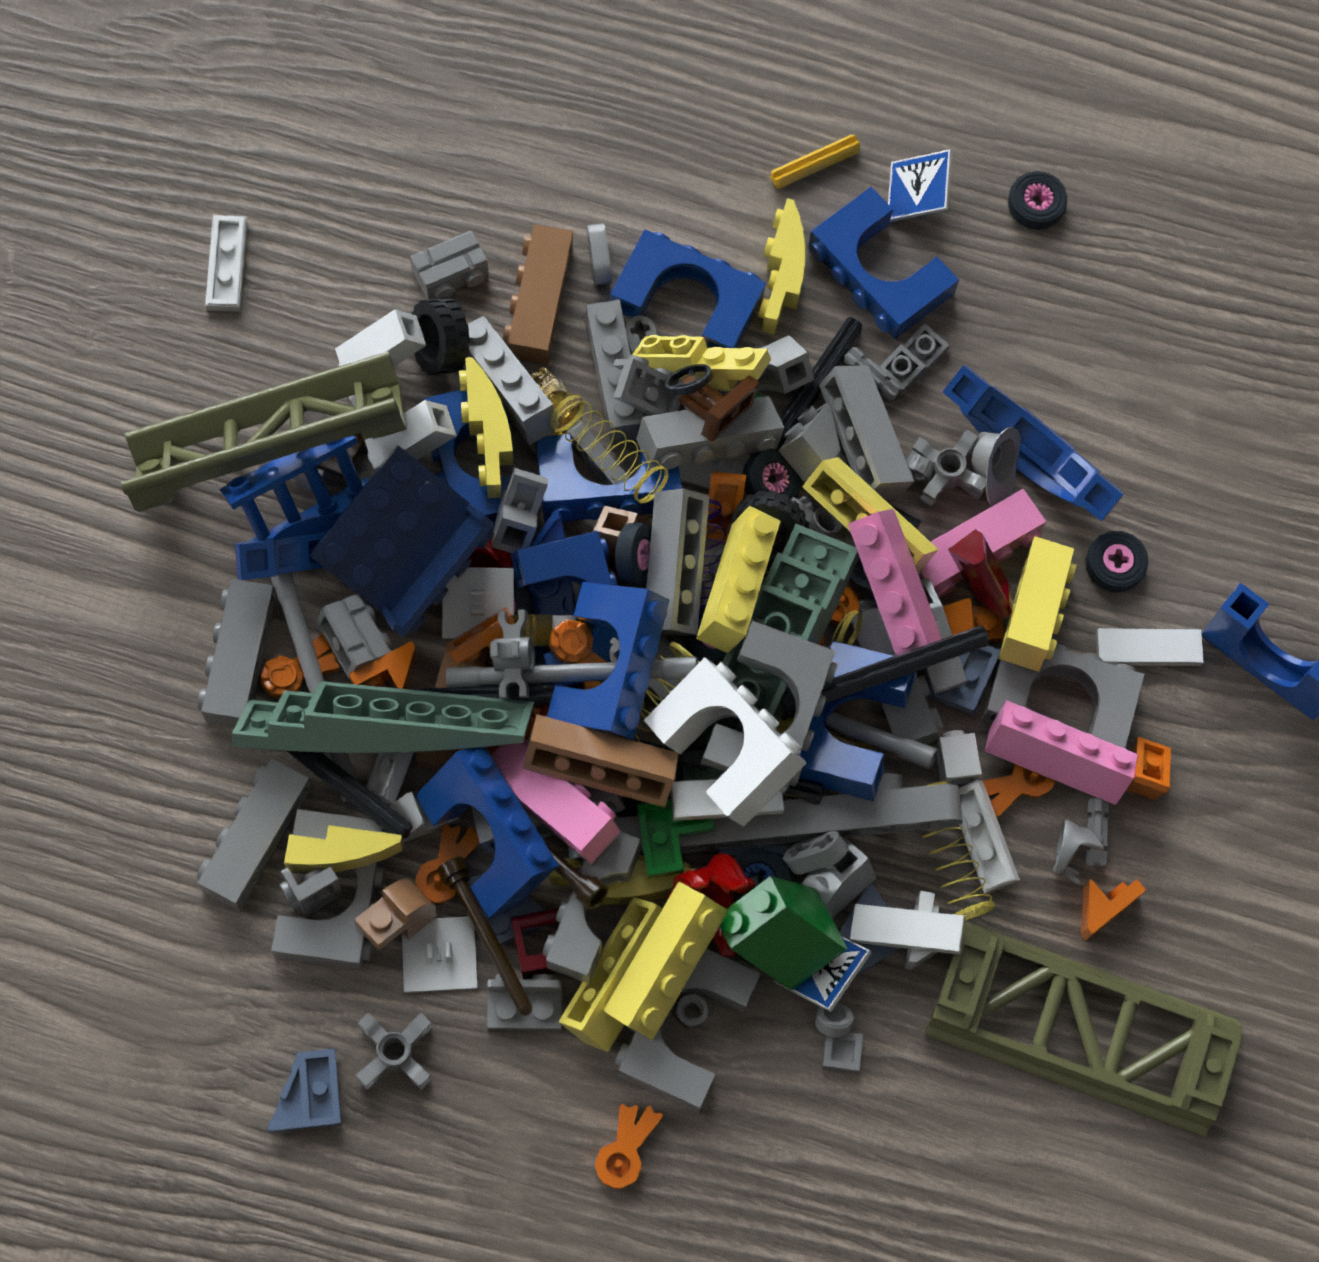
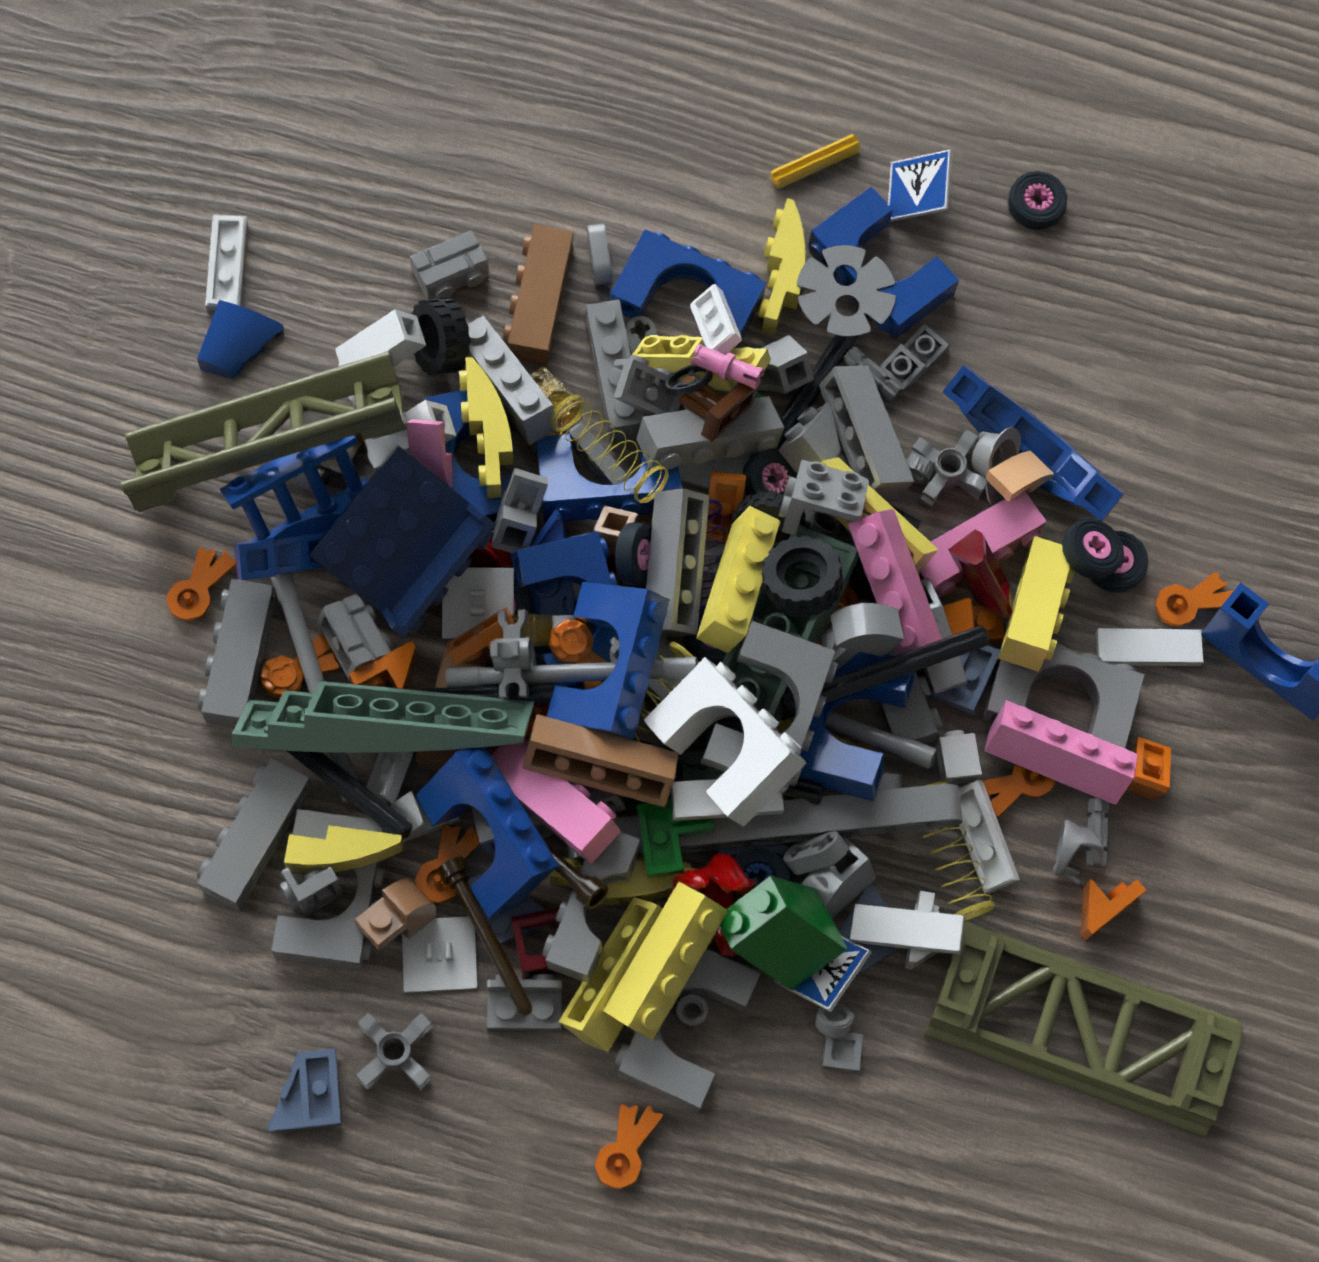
none -> orange piece [166,547,237,622]
none -> blue slope [197,300,284,379]
none -> bright pink slope [407,419,453,488]
none -> white tile [690,284,742,355]
none -> bright pink pin [691,344,764,390]
none -> black tyre [762,536,843,618]
none -> light grey bracket [779,459,869,535]
none -> light grey piece [797,245,896,336]
none -> light grey brick [821,603,904,669]
none -> light nougat slope [985,451,1054,502]
none -> black bush [1062,518,1124,580]
none -> orange piece [1154,572,1233,628]

